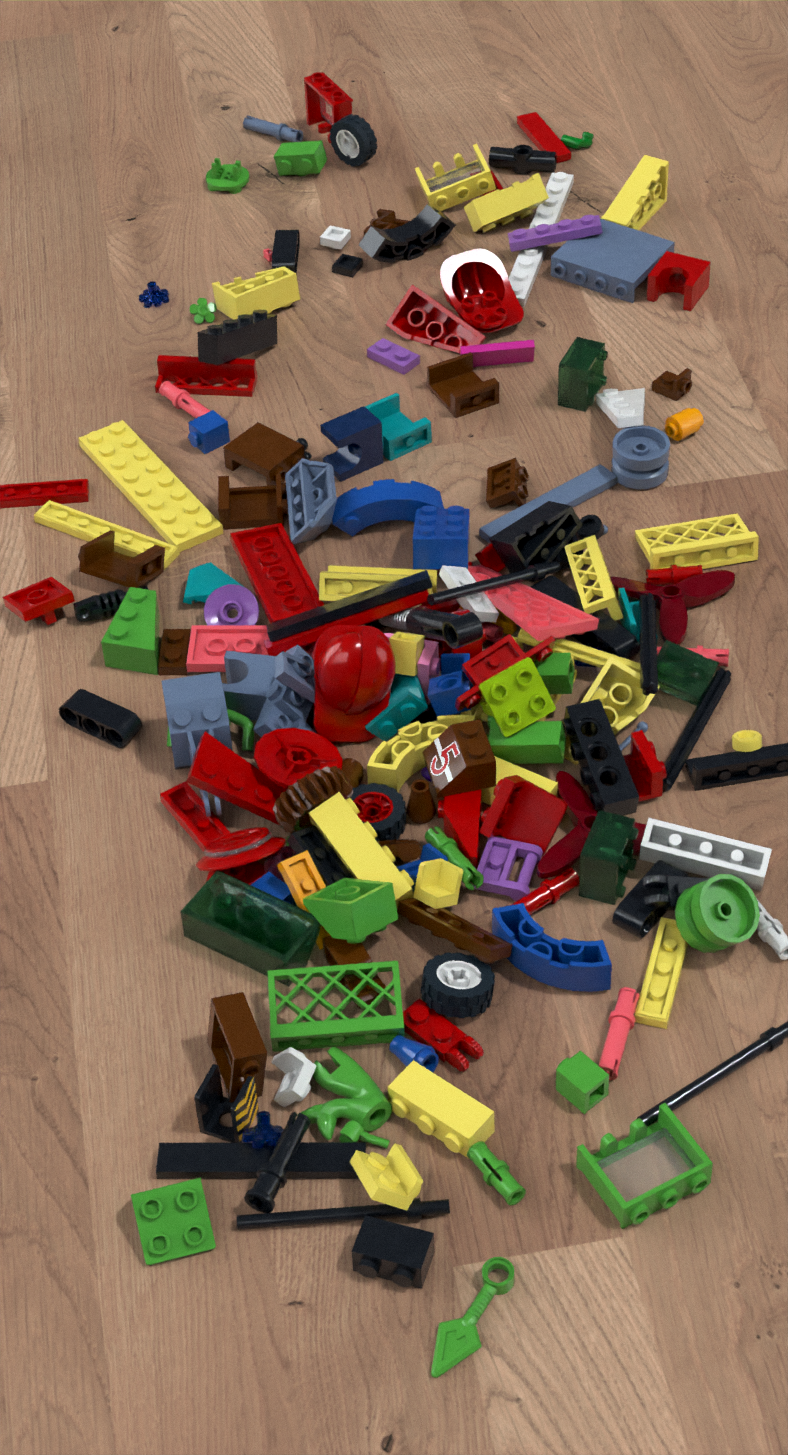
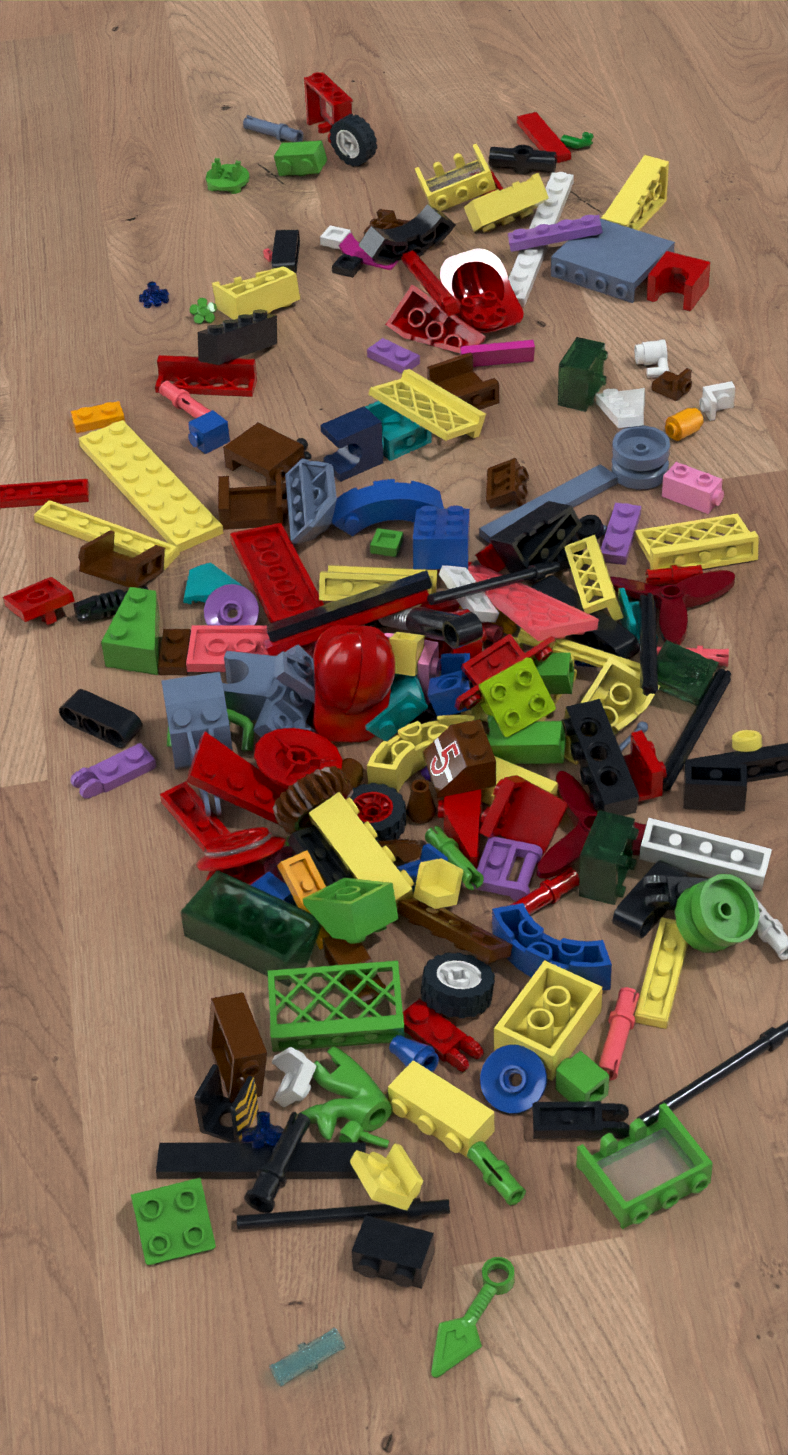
none -> light orange plate [70,401,125,433]
none -> medium lavender hinge [70,743,156,799]
none -> clear light blue pin [269,1327,346,1387]
none -> dark pink piece [338,233,399,270]
none -> light yellow fence [368,369,486,441]
none -> bright green plate [370,528,403,557]
none -> red piece [401,251,460,317]
none -> blue dish [480,1045,547,1114]
none -> light yellow brick [494,960,603,1081]
none -> black hinge [532,1101,630,1140]
none -> medium lavender plate [601,502,642,565]
none -> white piece [634,339,669,378]
none -> bright pink brick [662,462,724,514]
none -> black brick [683,762,747,811]
none -> white bracket [699,381,735,421]

